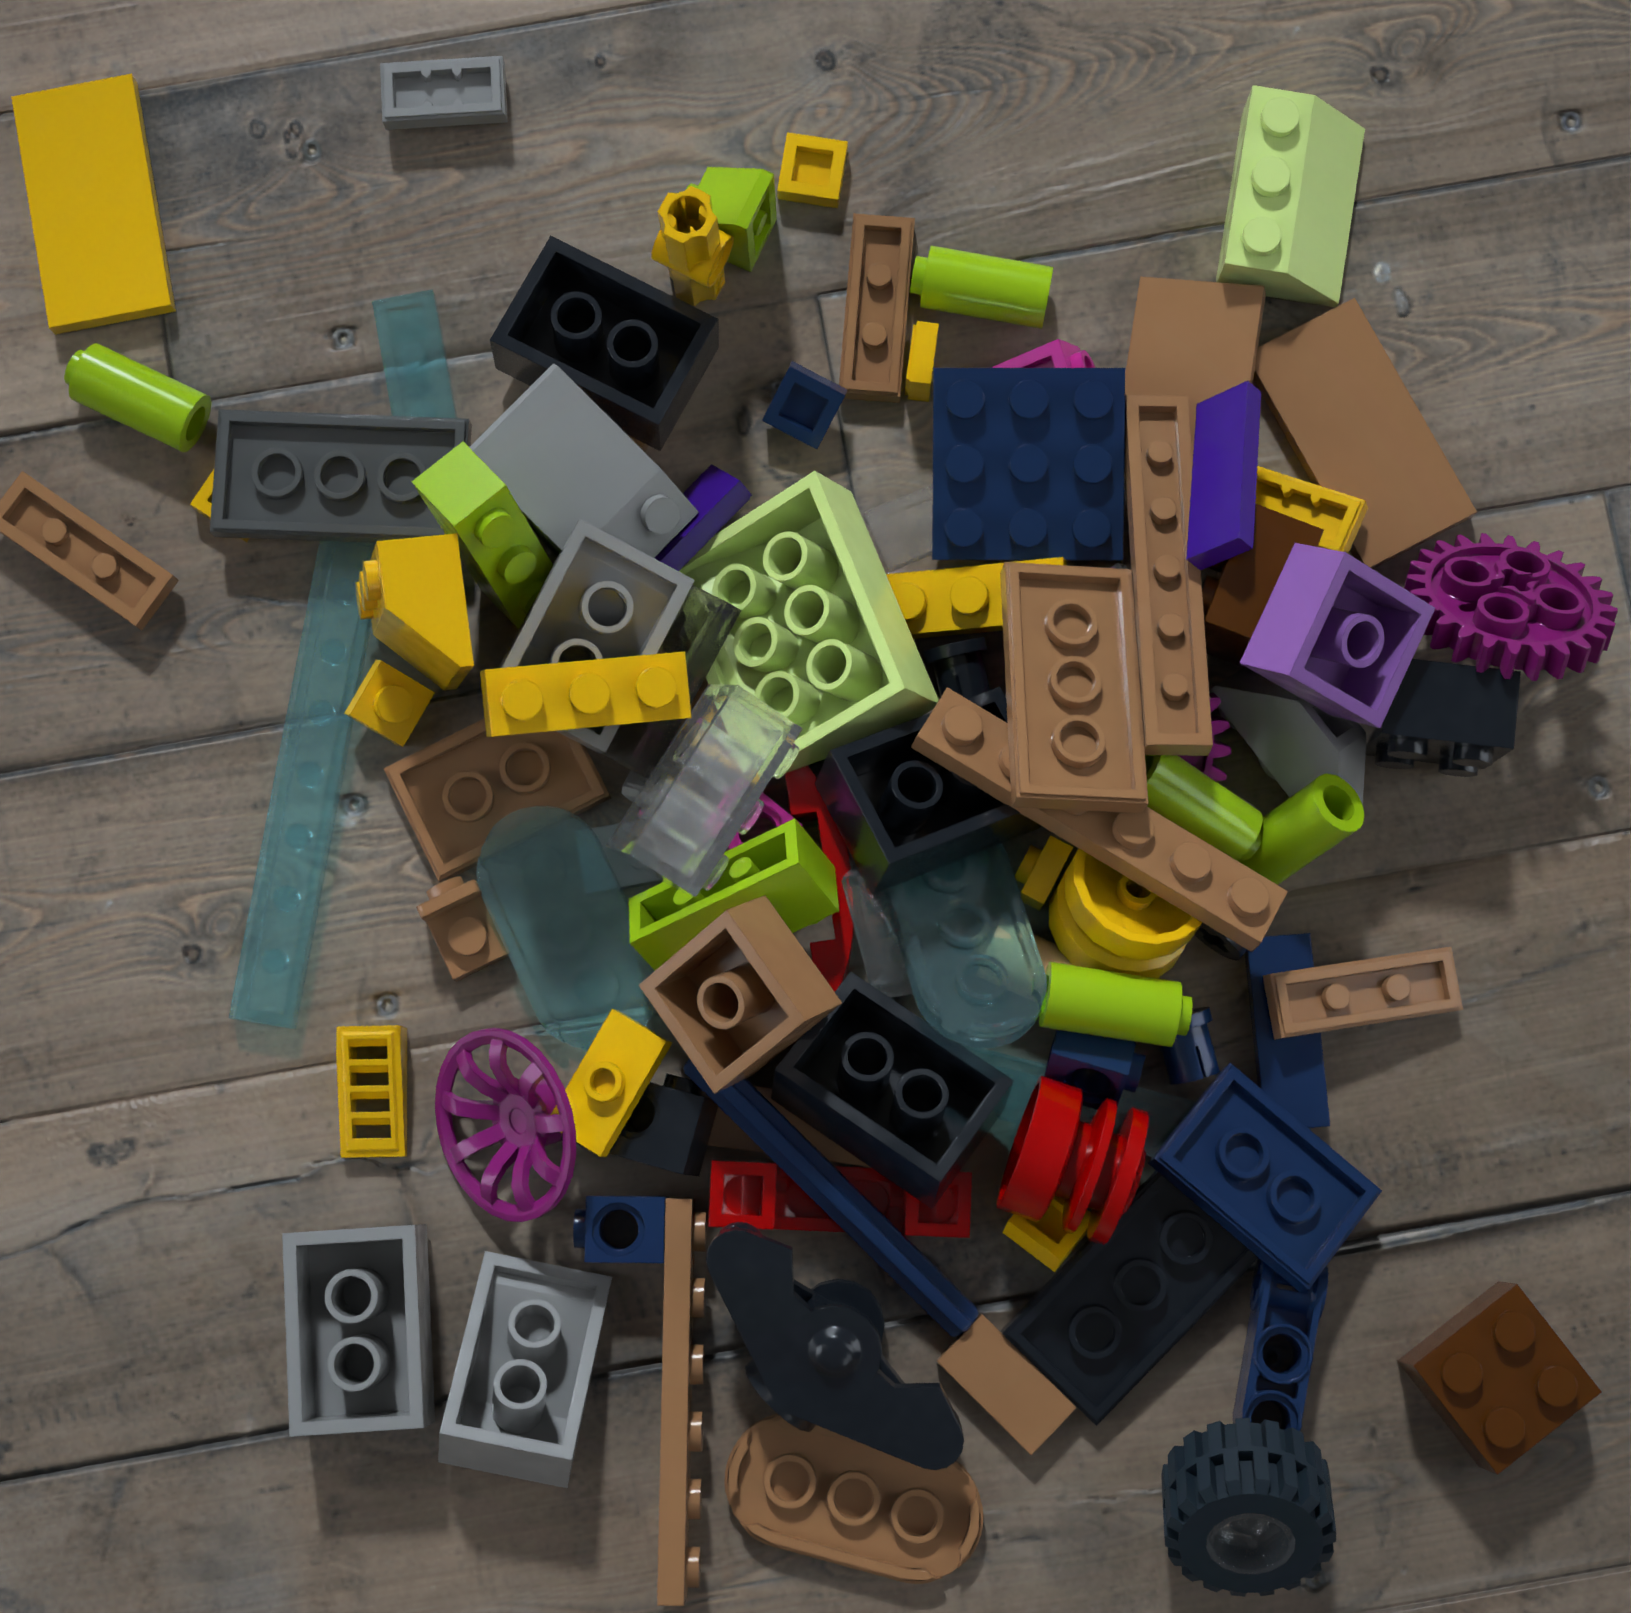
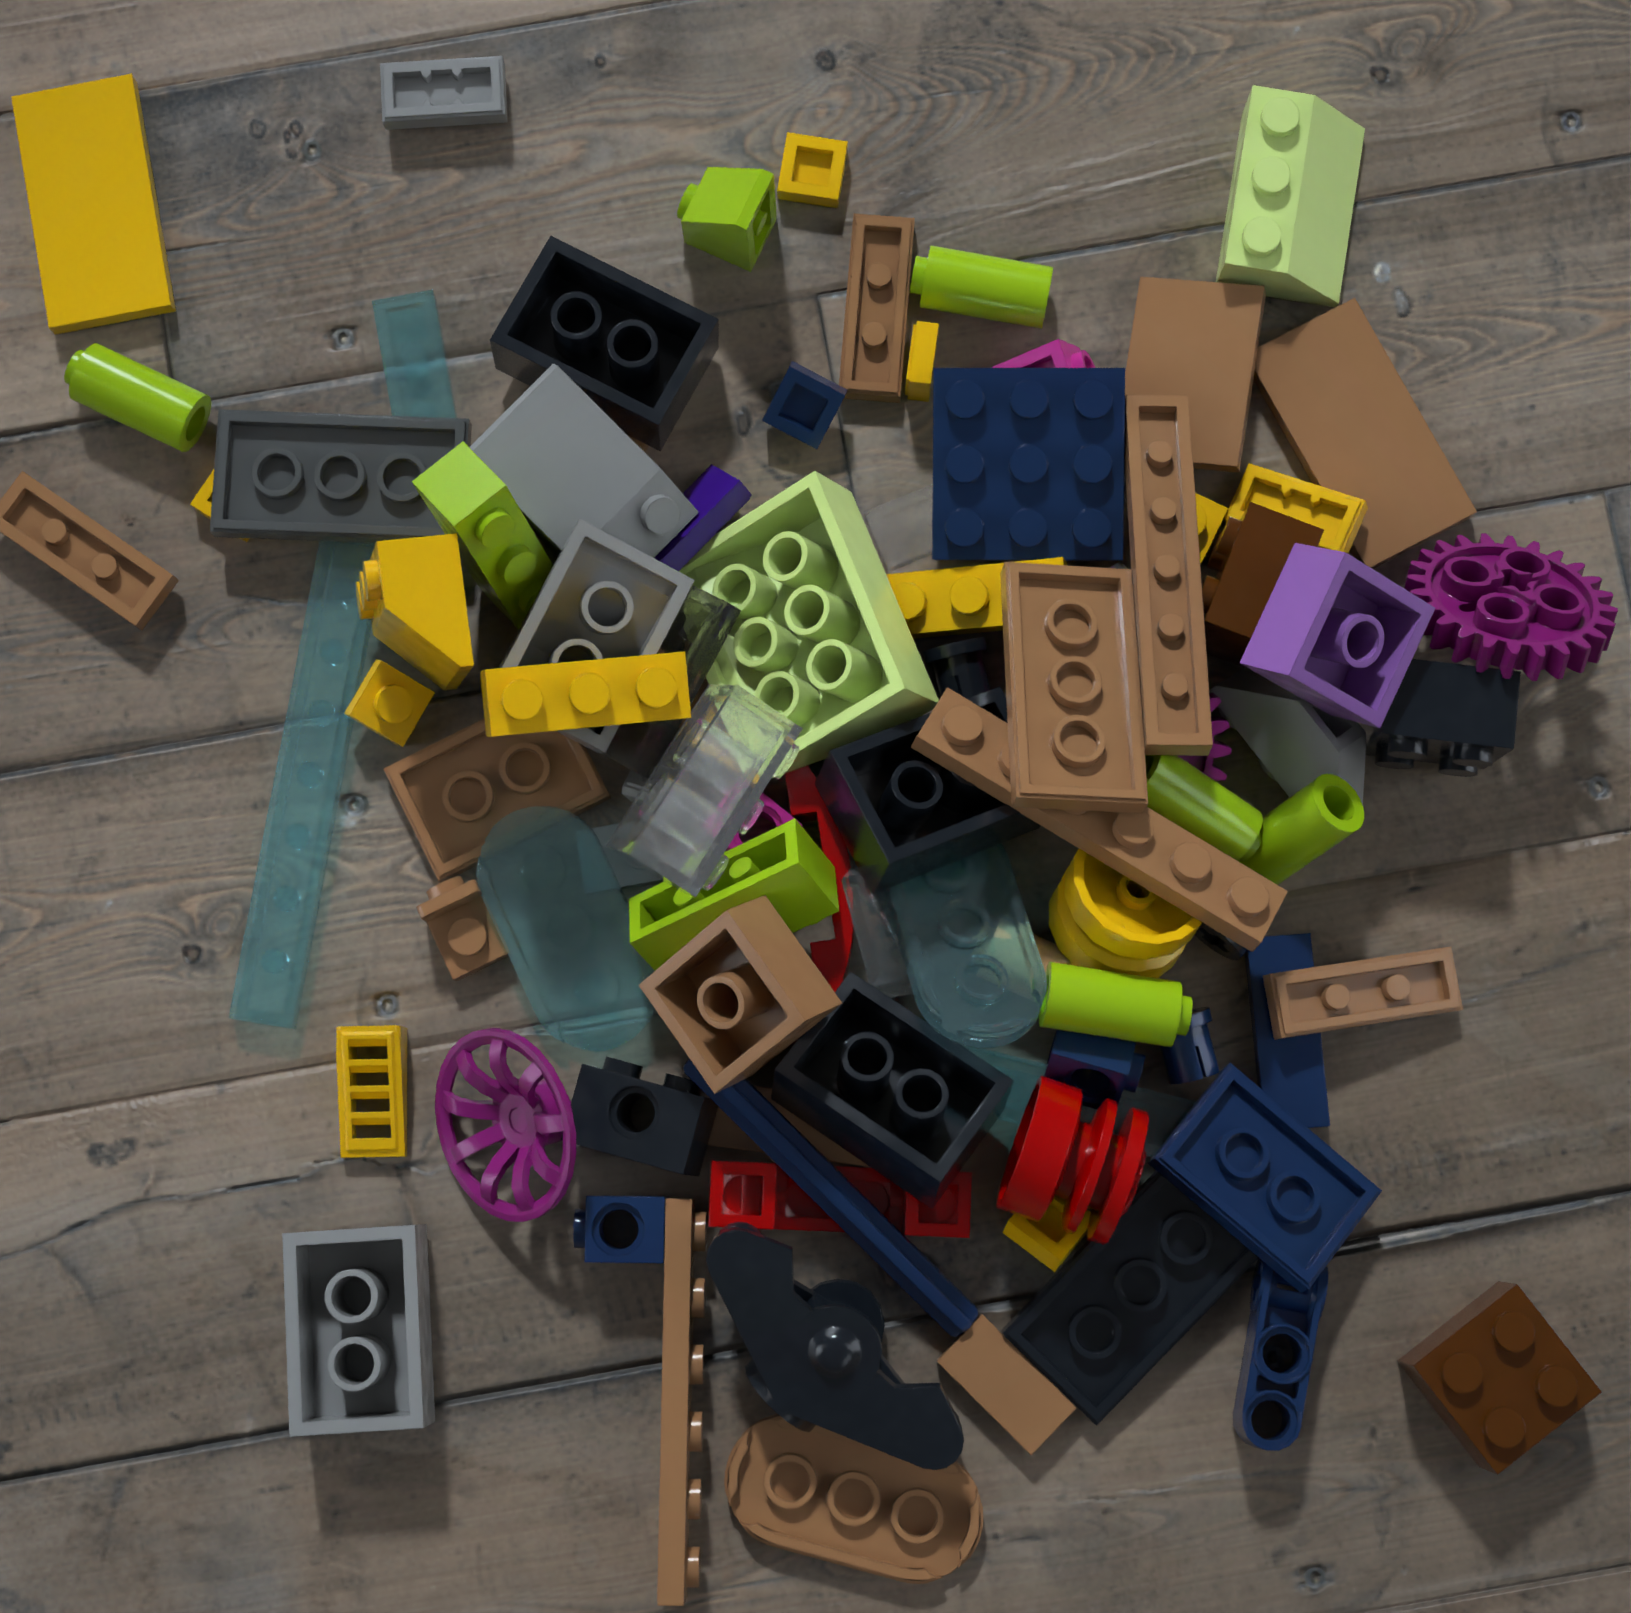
light grey slope [438,1251,612,1488] -> none
yellow plate [550,1008,672,1157] -> none
yellow piece [651,186,734,306] -> none
yellow plate [1013,835,1073,911] -> none
black wheel [1161,1418,1336,1597] -> none
dark purple tile [1186,380,1261,570] -> none

